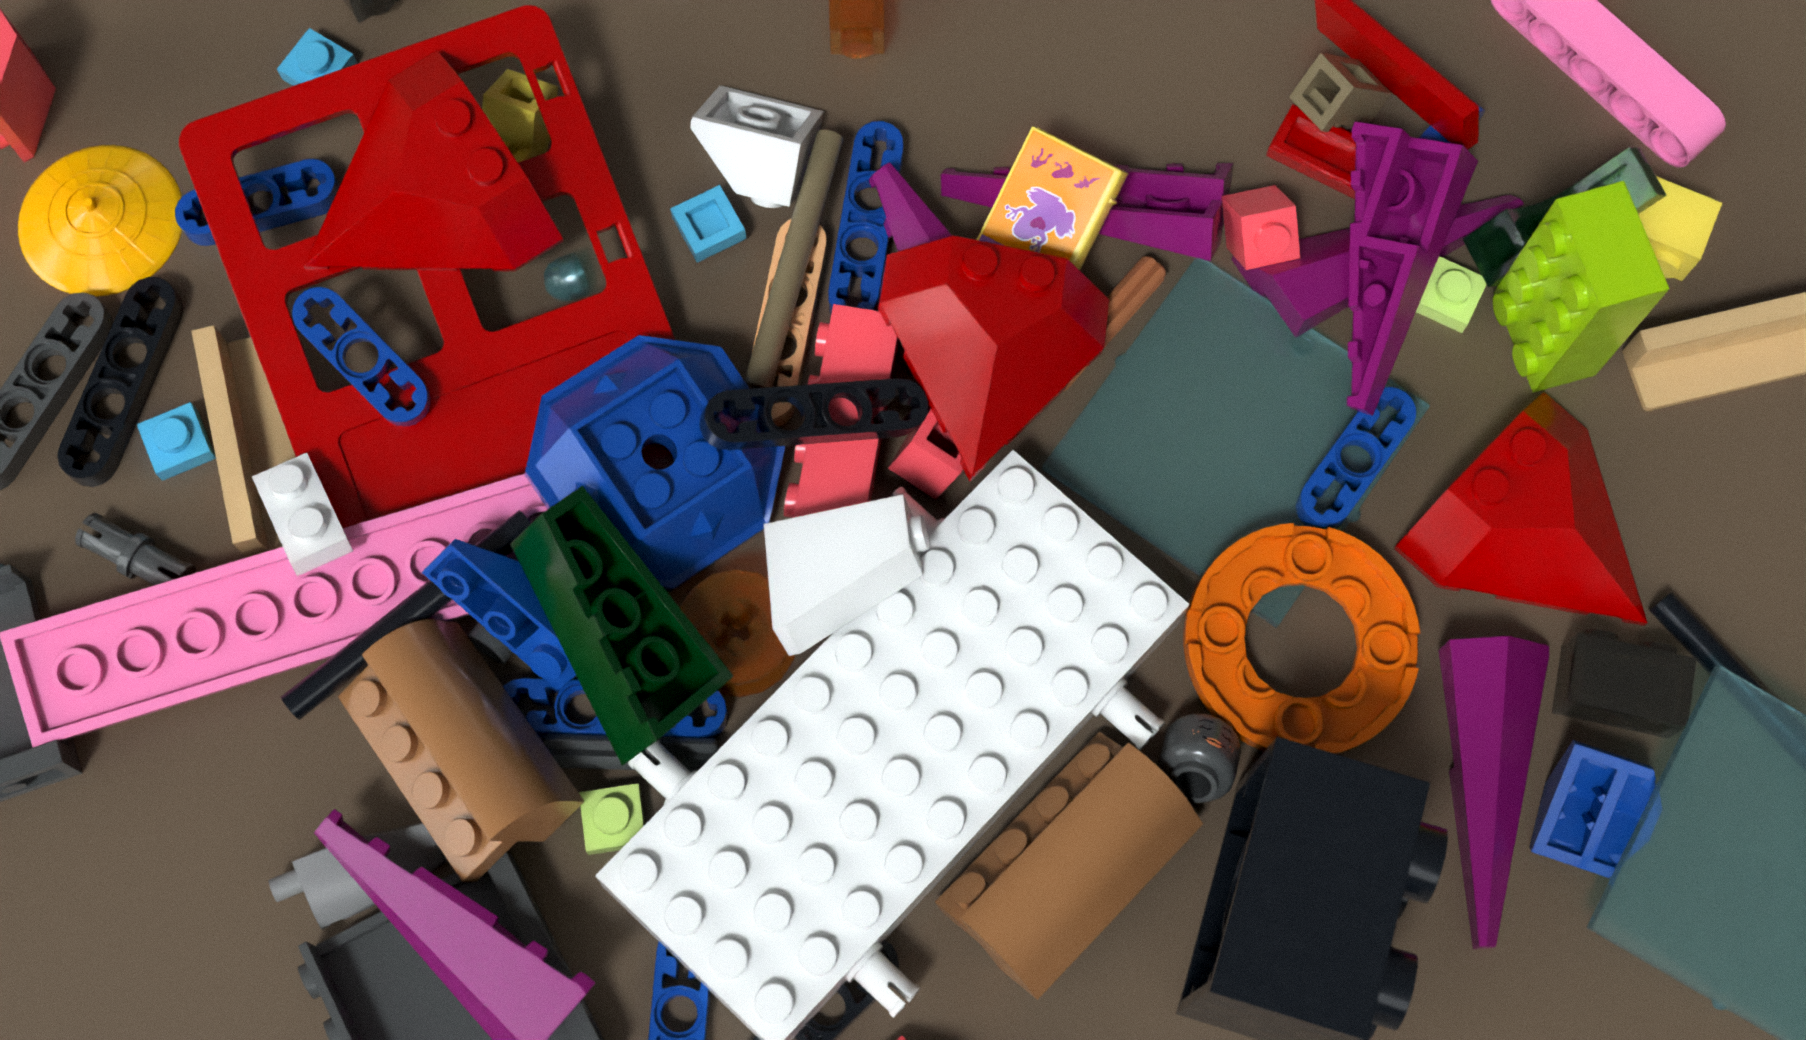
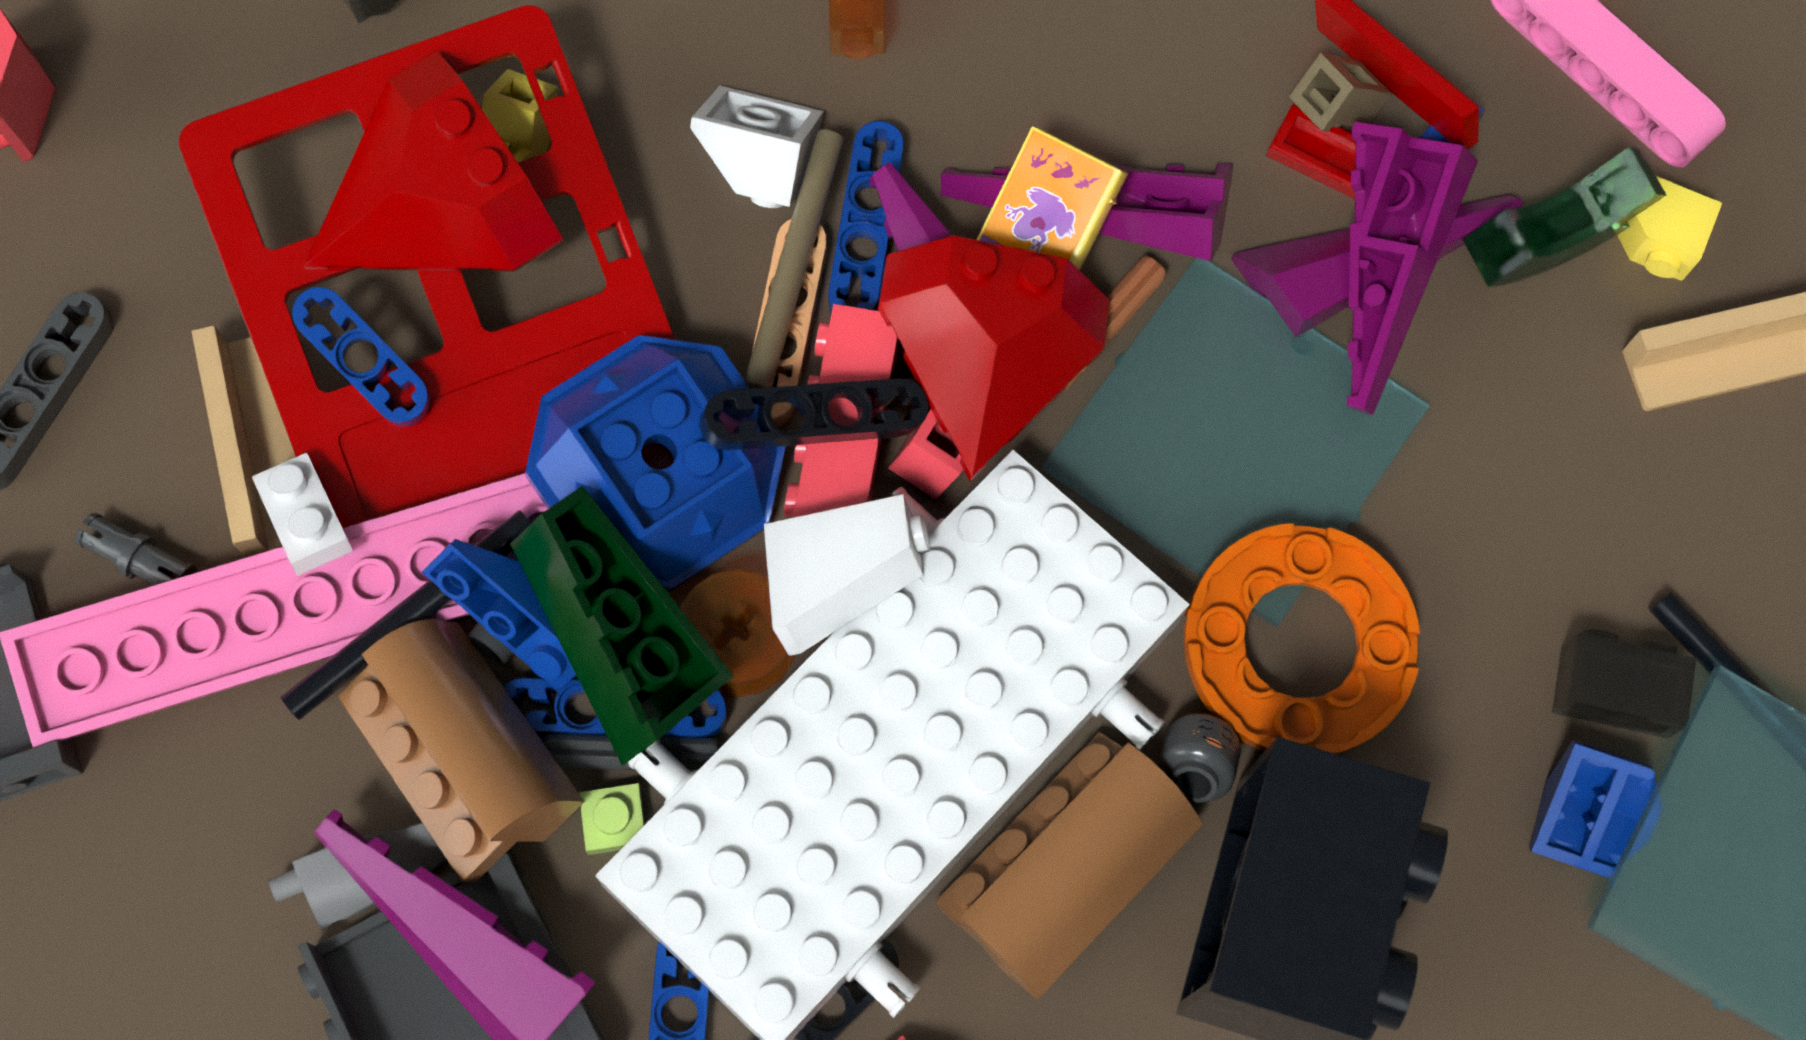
yellow hat [18,145,182,297] -> none
black beam [57,277,184,487] -> none
medium azure plate [137,402,216,481] -> none
blue beam [175,159,340,246] -> none
medium azure plate [277,28,358,86] -> none
clear light blue hinge [544,252,589,301] -> none
medium azure plate [670,185,746,263] -> none
coral brick [1221,185,1300,270] -> none
blue beam [1296,387,1416,529] -> none
red wedge [1394,392,1648,626] -> none
yellowish green plate [1416,256,1489,333] -> none
magenta wedge [1438,636,1550,949] -> none
lime brick [1493,181,1669,393] -> none

